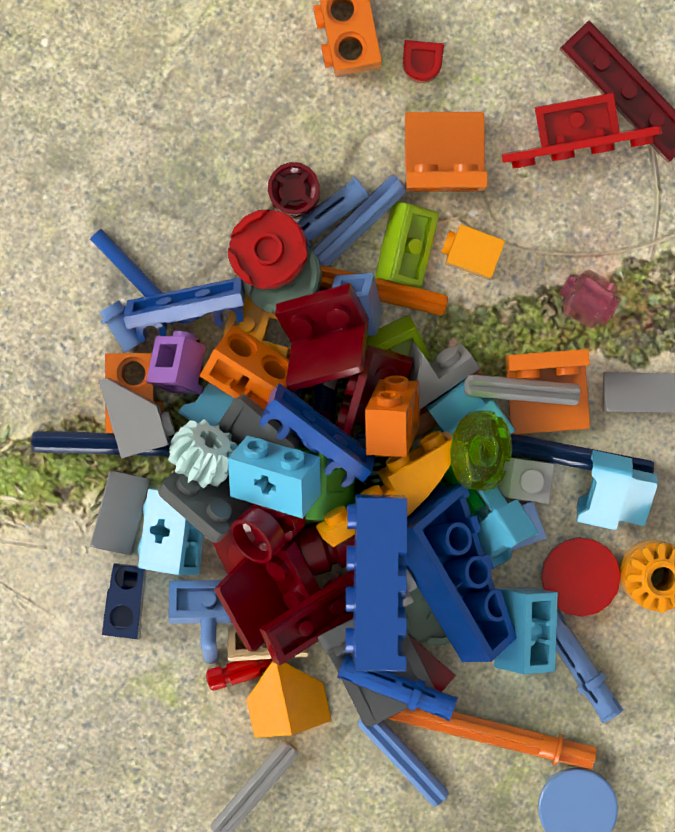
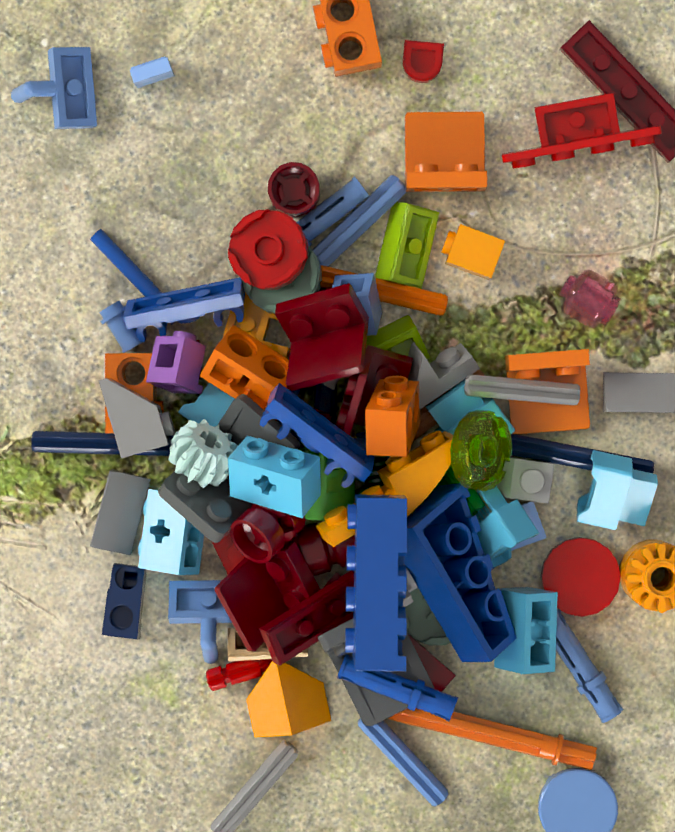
none -> medium blue plate [11,47,97,129]
none -> light blue tile [130,56,175,88]

